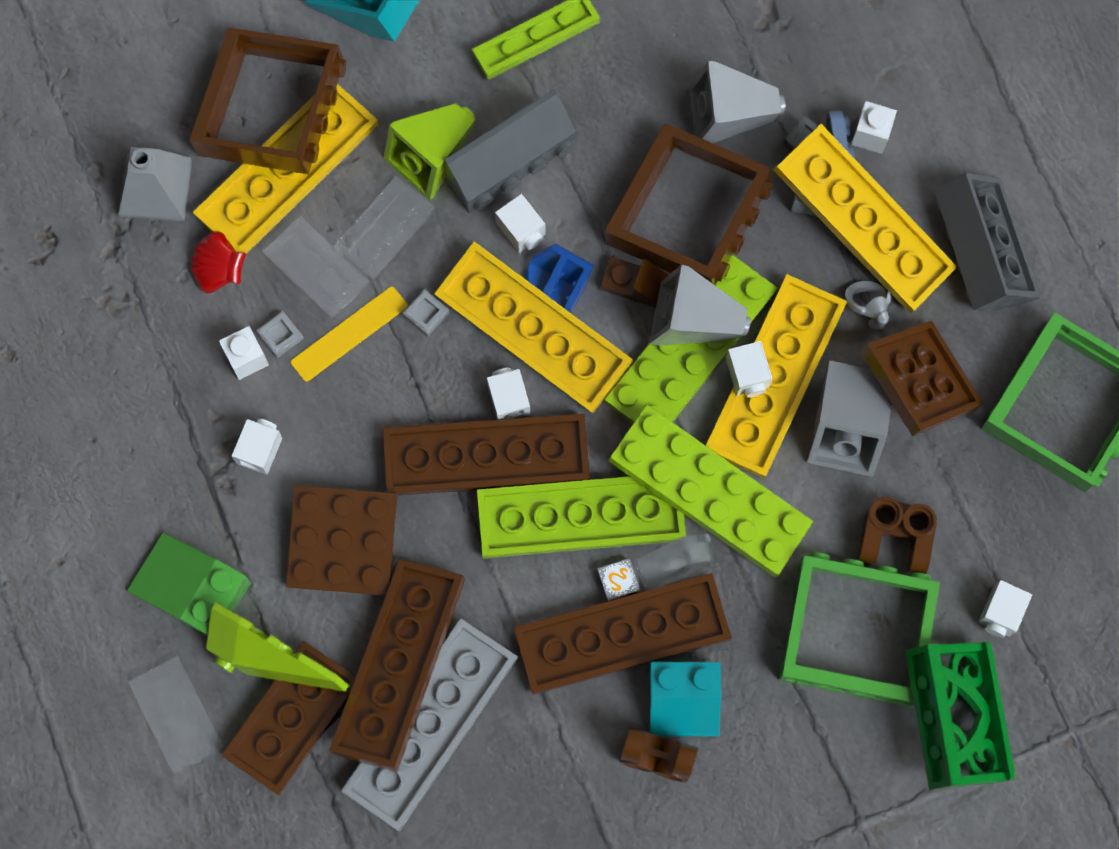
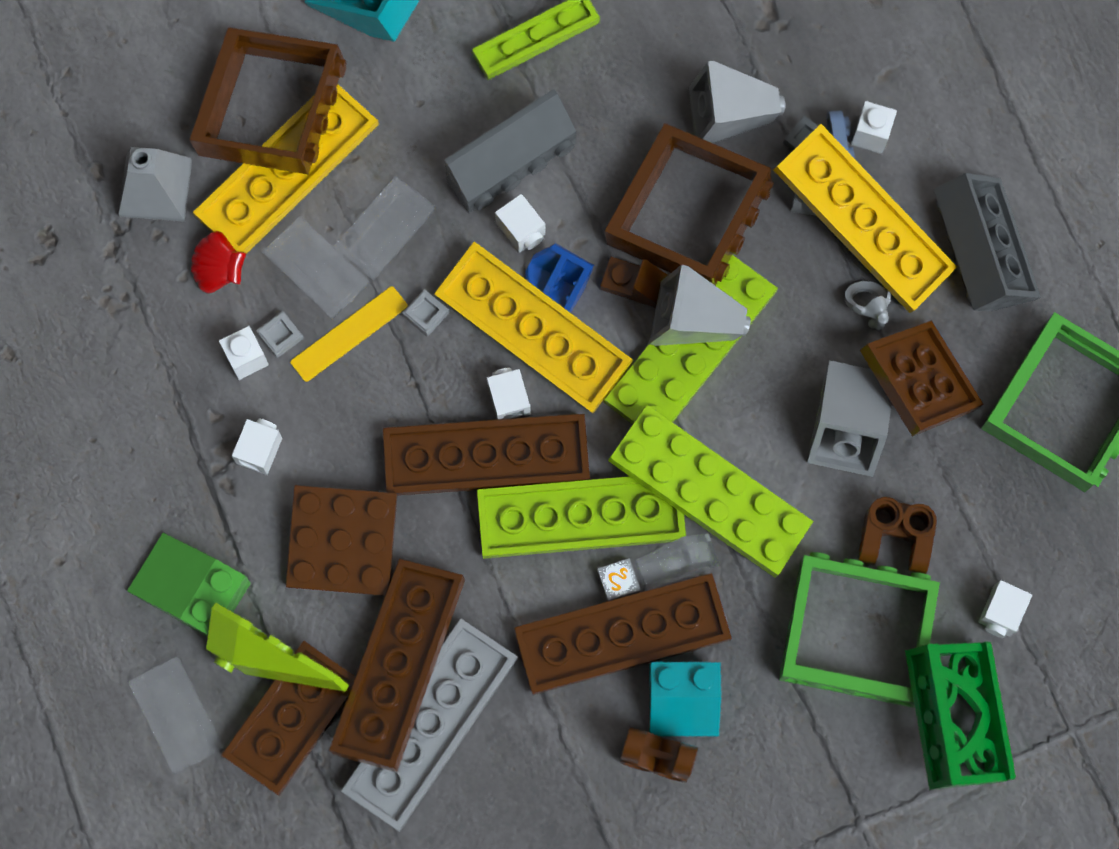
lime slope [383,103,475,201] -> none
yellow plate [706,274,847,479] -> none
white brick [726,341,772,397] -> none

